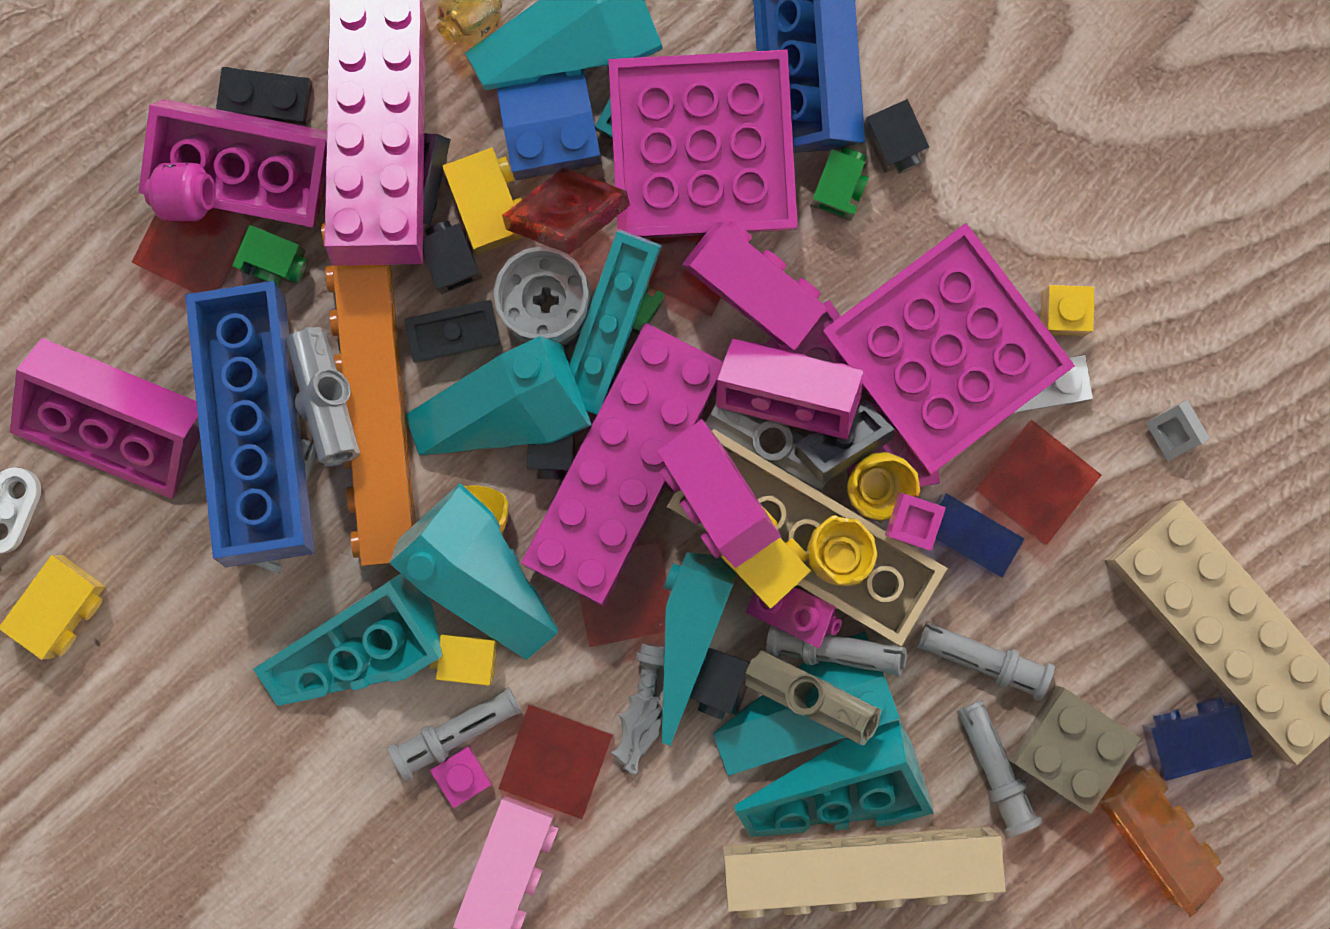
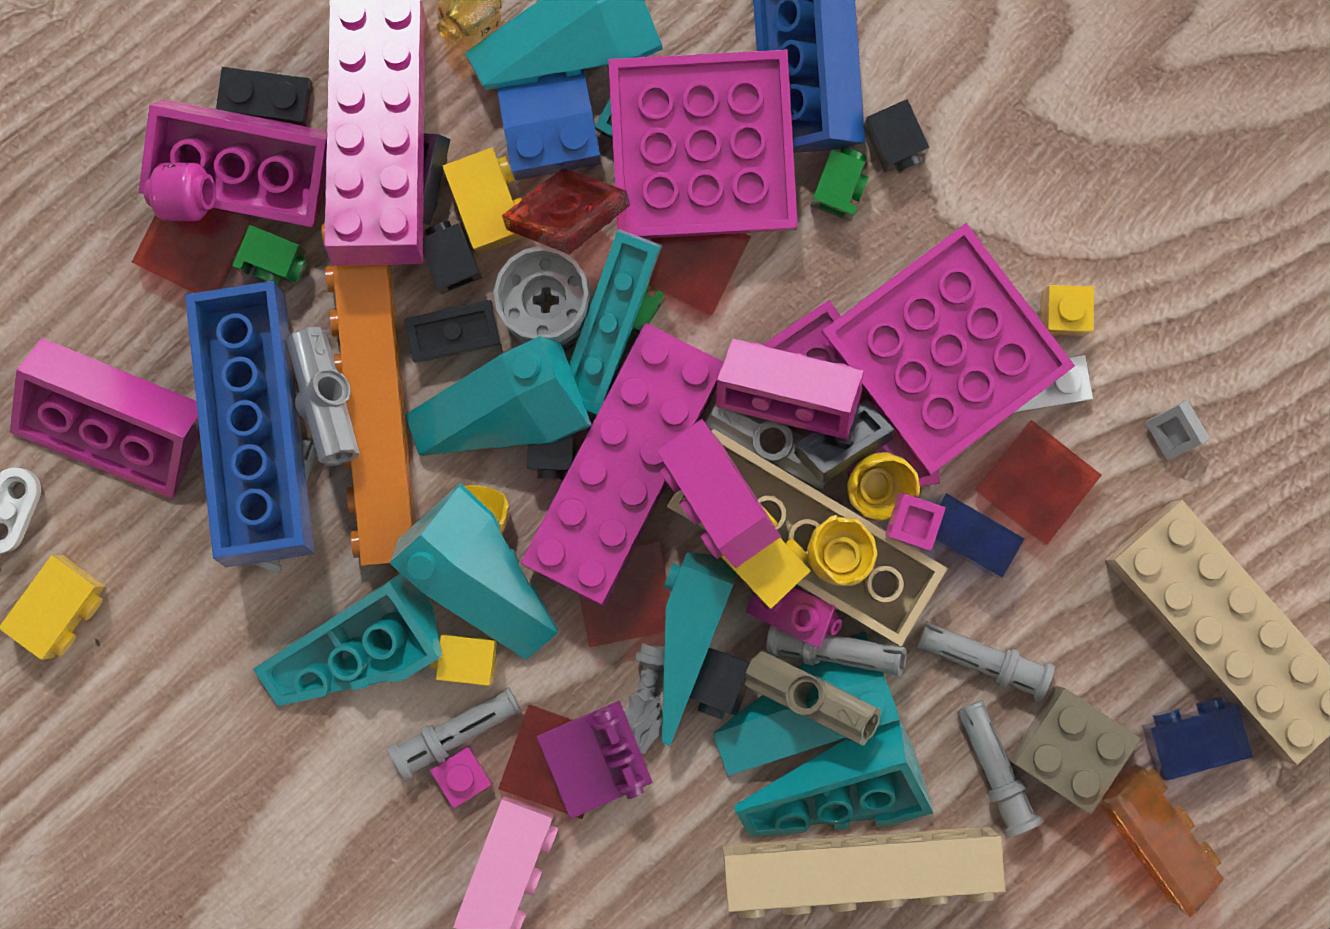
dark pink brick [681,221,828,350] -> none
none -> magenta hinge [536,700,653,819]

